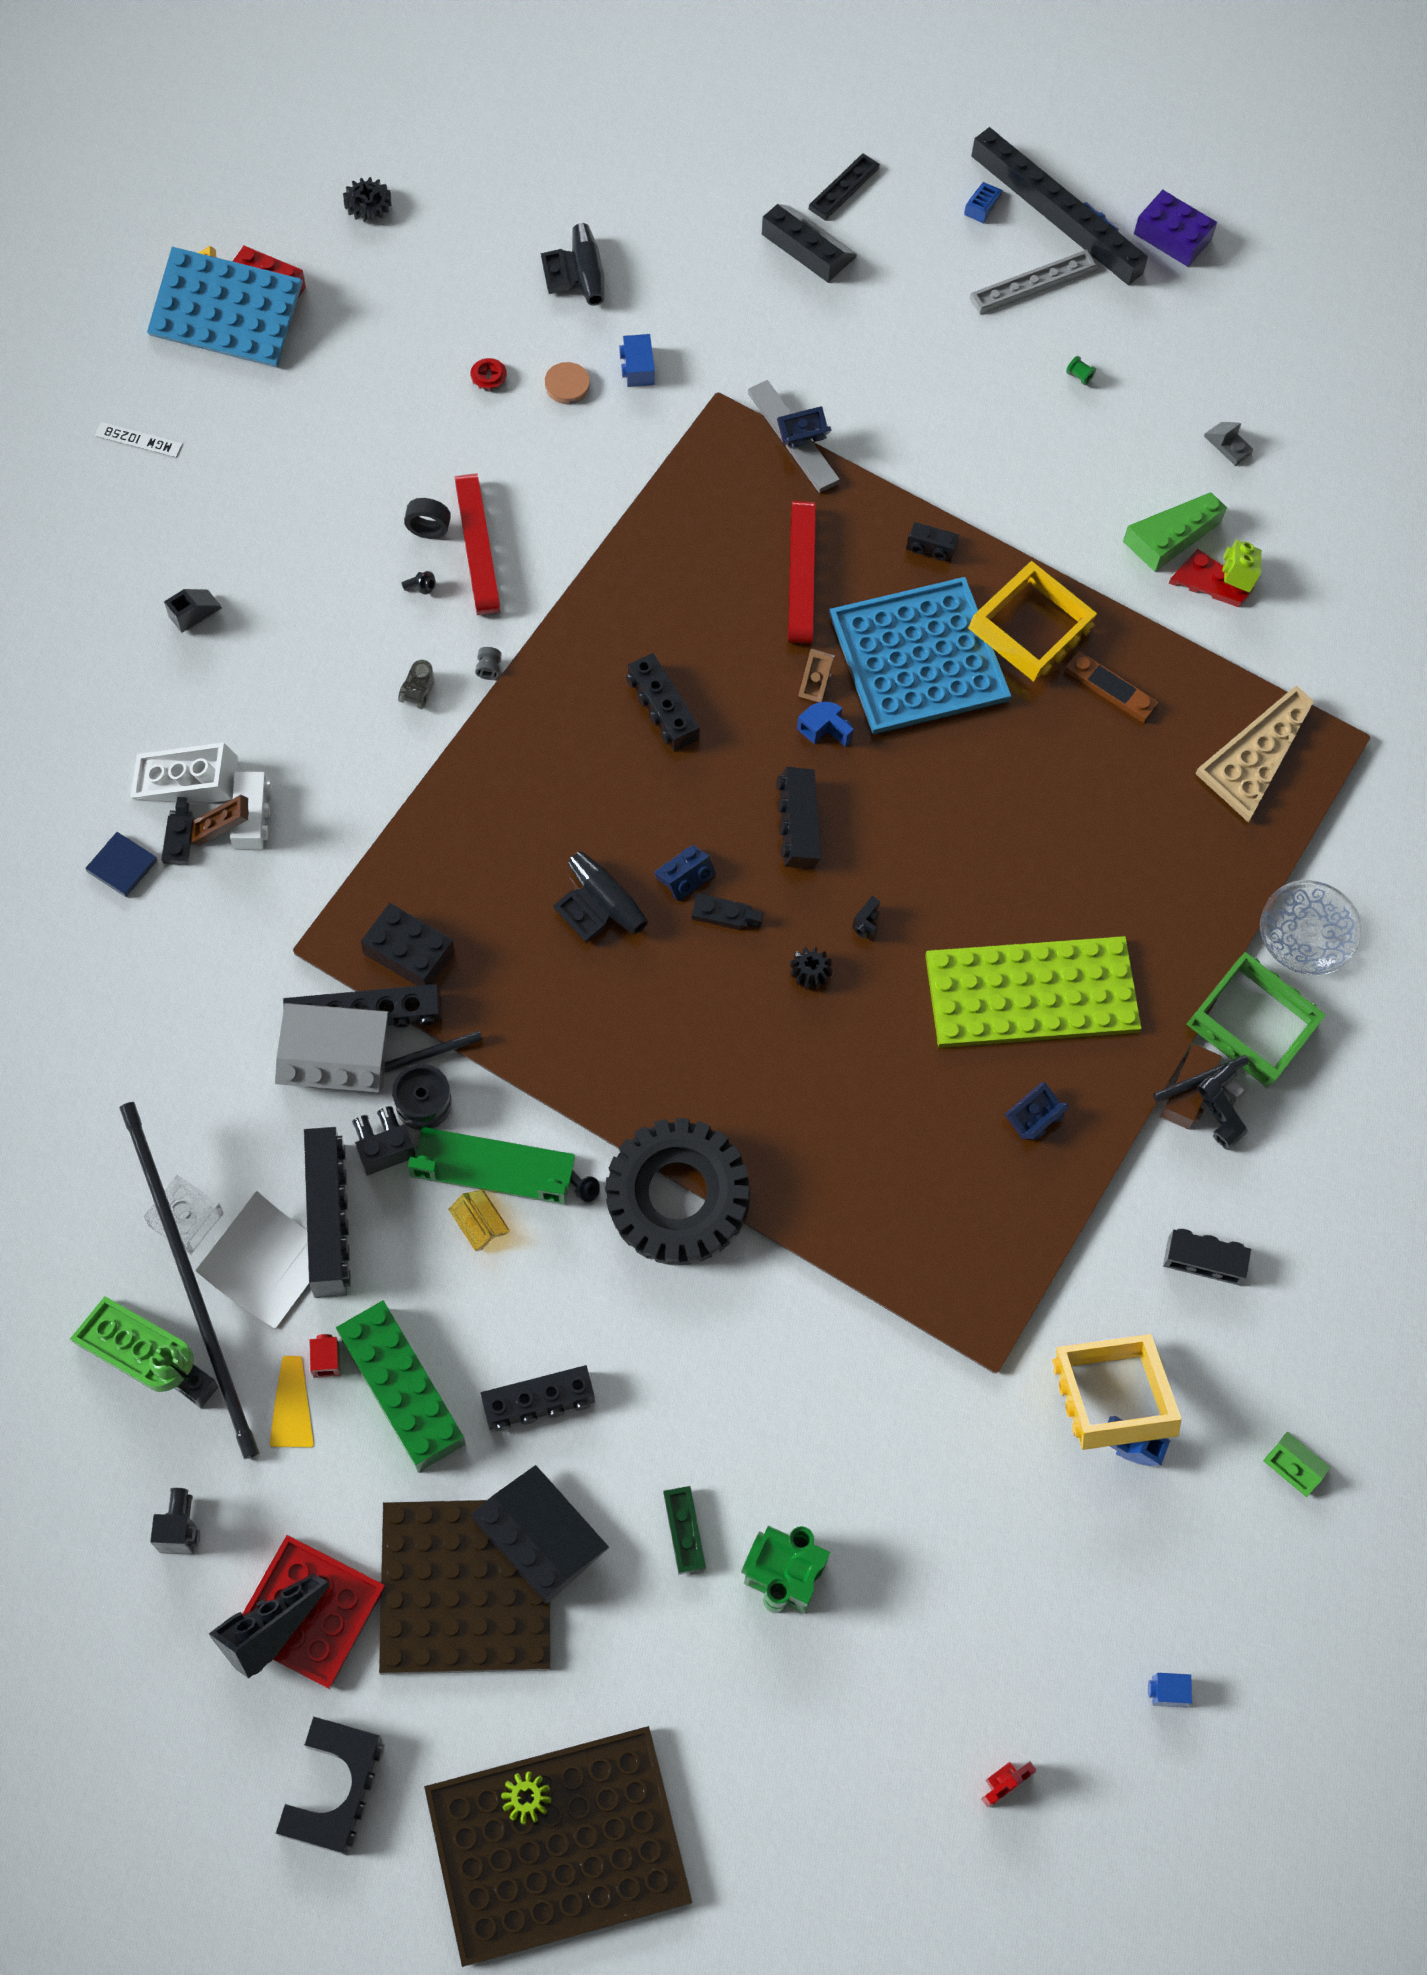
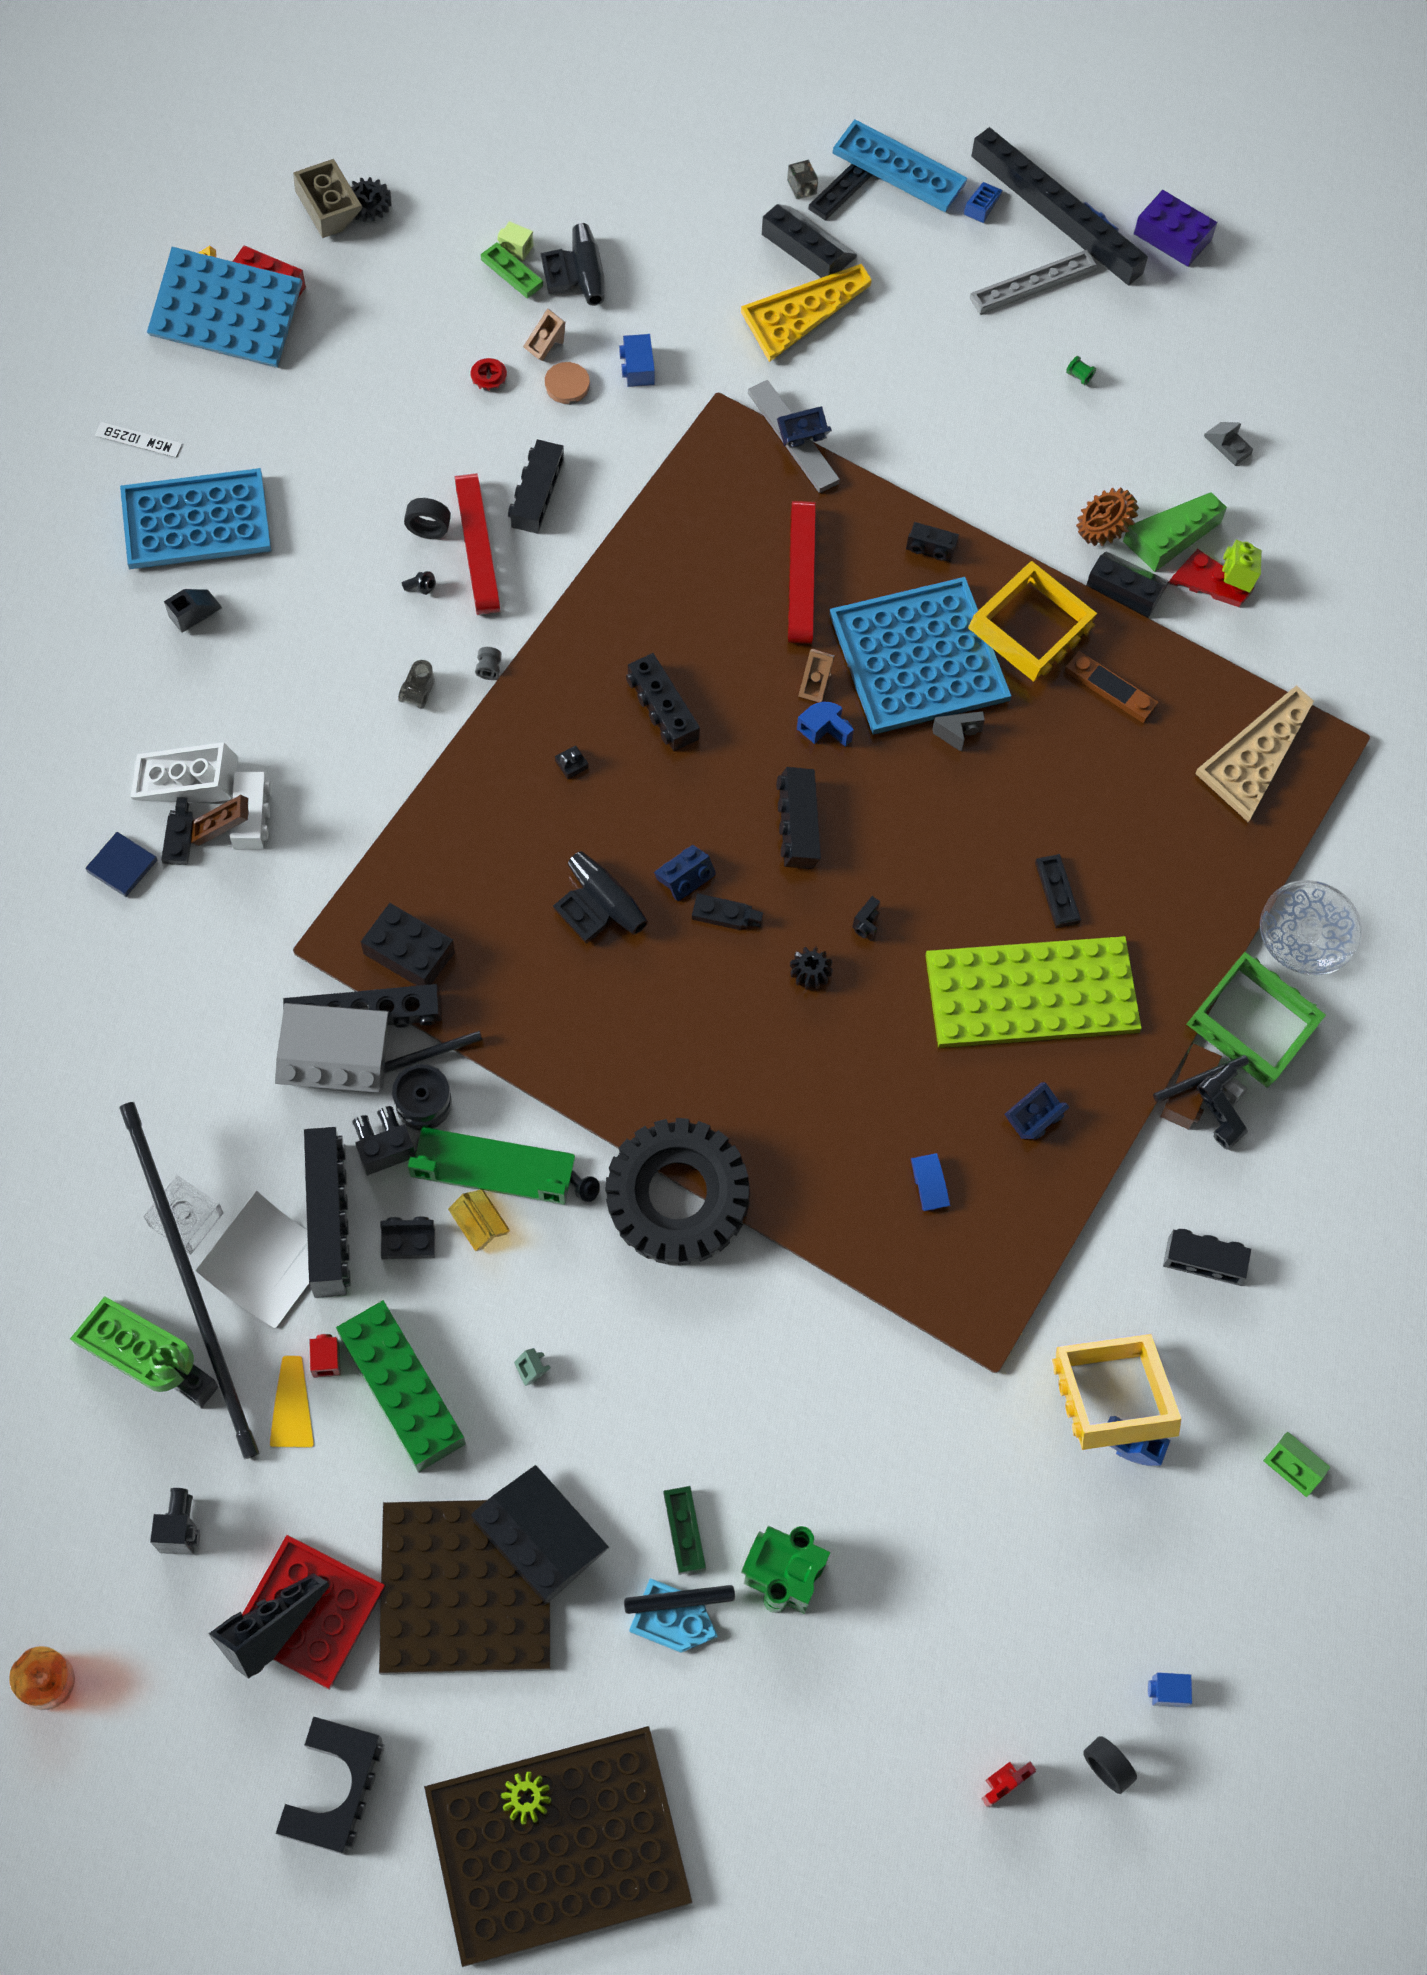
black brick [480,1365,595,1431] -> none
none -> clear orange brick [9,1646,75,1710]
none -> dark azure plate [120,468,271,570]
none -> dark tan slope [293,159,362,238]
none -> black bracket [380,1216,435,1259]
none -> bright green plate [481,242,543,299]
none -> yellowish green brick [497,221,534,261]
none -> black brick [508,439,564,534]
none -> sand green tile [514,1348,551,1386]
none -> medium nougat slope [523,308,566,361]
none -> black tile [555,745,589,779]
none -> black axle [624,1585,735,1614]
none -> medium azure tile [629,1578,718,1653]
none -> yellow wing [741,264,871,362]
none -> clear smoke brick [787,159,818,199]
none -> dark azure plate [832,119,967,212]
none -> blue slope [911,1153,950,1211]
none -> dark grey slope [932,712,985,751]
none -> black tile [1035,854,1081,928]
none -> dark orange gear [1076,487,1139,546]
none -> black tyre [1083,1736,1137,1794]
none -> black slope [1086,551,1169,618]

